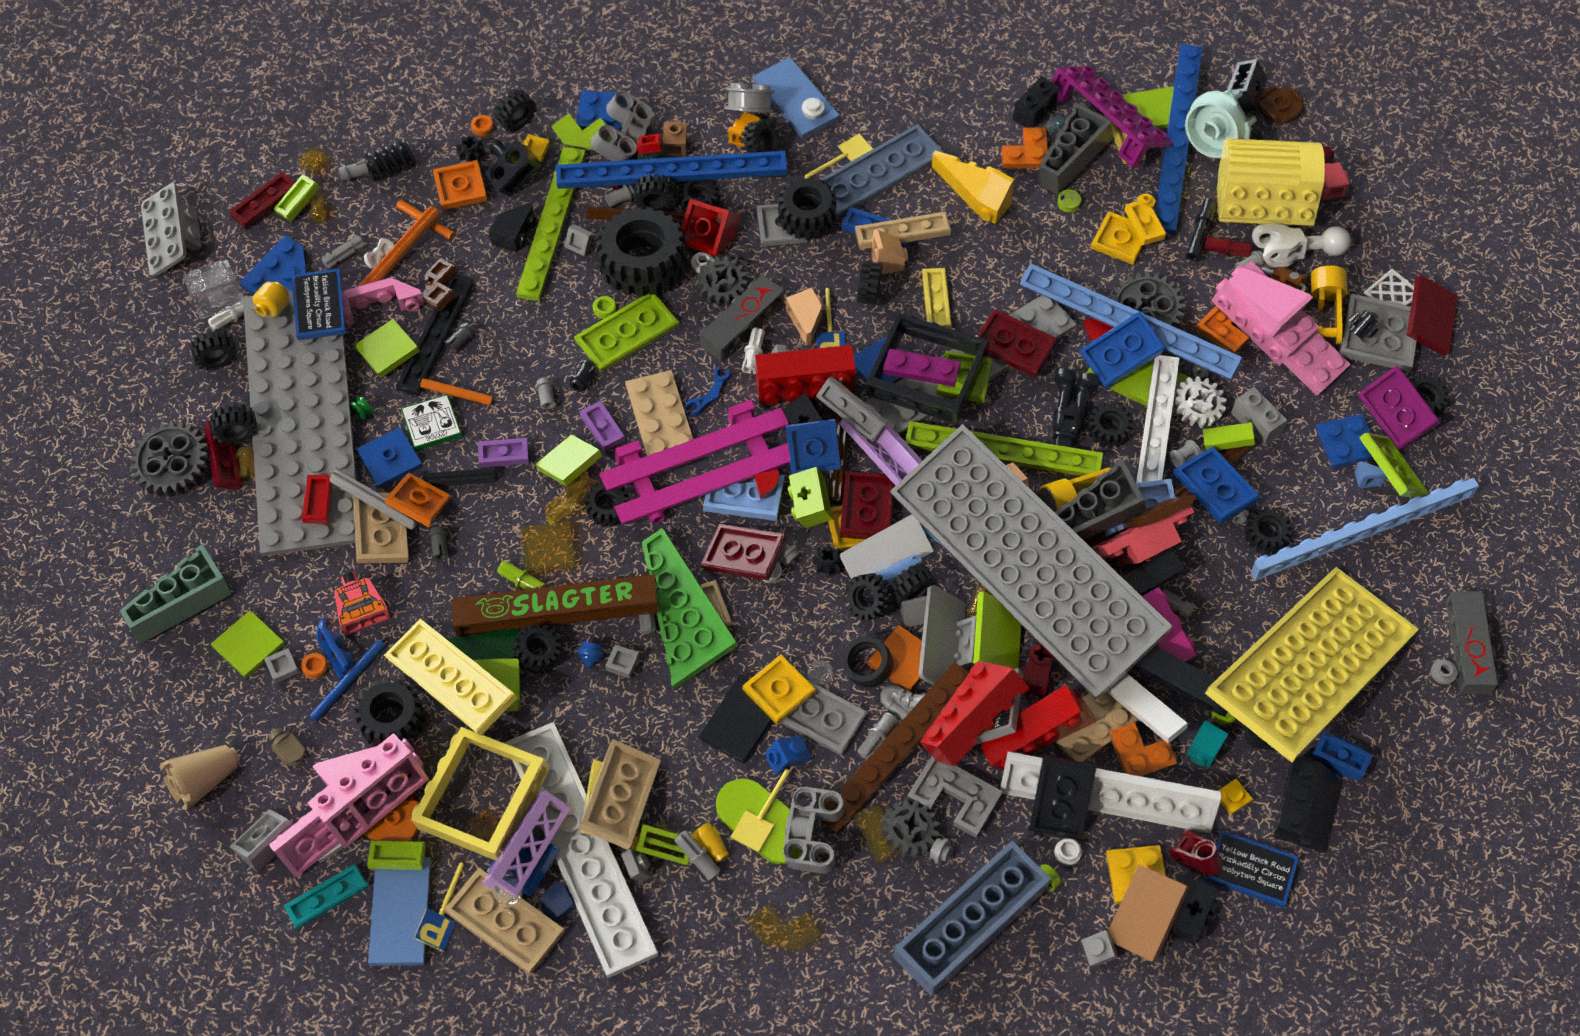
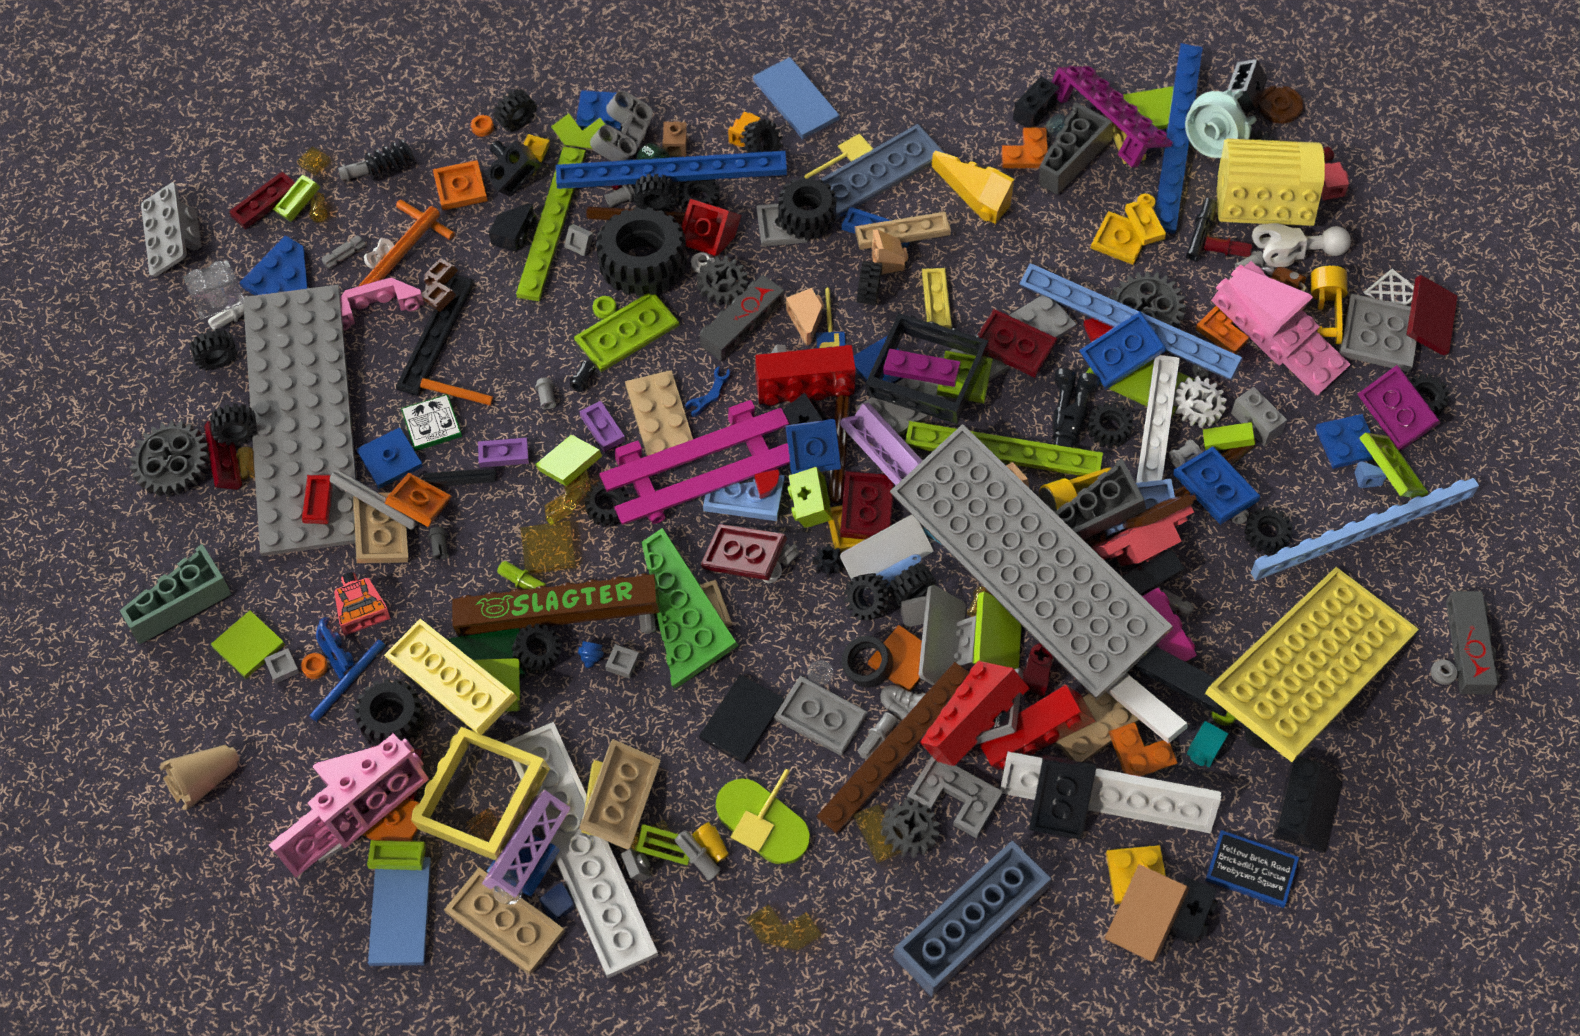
light grey slope [230,809,292,873] -> none
yellow head [253,282,289,317] -> none
dark tan arm [269,727,305,766] -> none
teal tile [283,863,369,930] -> none
black tile [291,269,346,340] -> none
green bush [350,396,373,421] -> none
lime tile [354,319,420,378] -> none
piece [414,862,464,952] -> none
dark grey pin [444,323,475,353] -> none
black gear [456,135,486,162] -> none
red tile [637,134,663,154] -> none
light grey wheel [724,83,775,112] -> none
white axle [741,327,765,374] -> none
yellow tile [742,654,816,725] -> none
blue bracket [765,735,812,774] -> none
light grey beam [783,787,844,874] -> none
white plate [802,98,824,120] -> none
light grey tile [816,376,888,442] -> none
light grey plate [930,838,953,865] -> none
lime tile [1040,864,1061,892] -> none
white plate [1054,839,1082,866] -> none
lime tile [1057,189,1081,212] -> none
light grey plate [1081,930,1118,967] -> none
dark red piece [1169,830,1223,876] -> none
yellow plate [1218,779,1253,816] -> none
blue slope [1312,732,1373,781] -> none
black gear [1348,310,1379,339] -> none

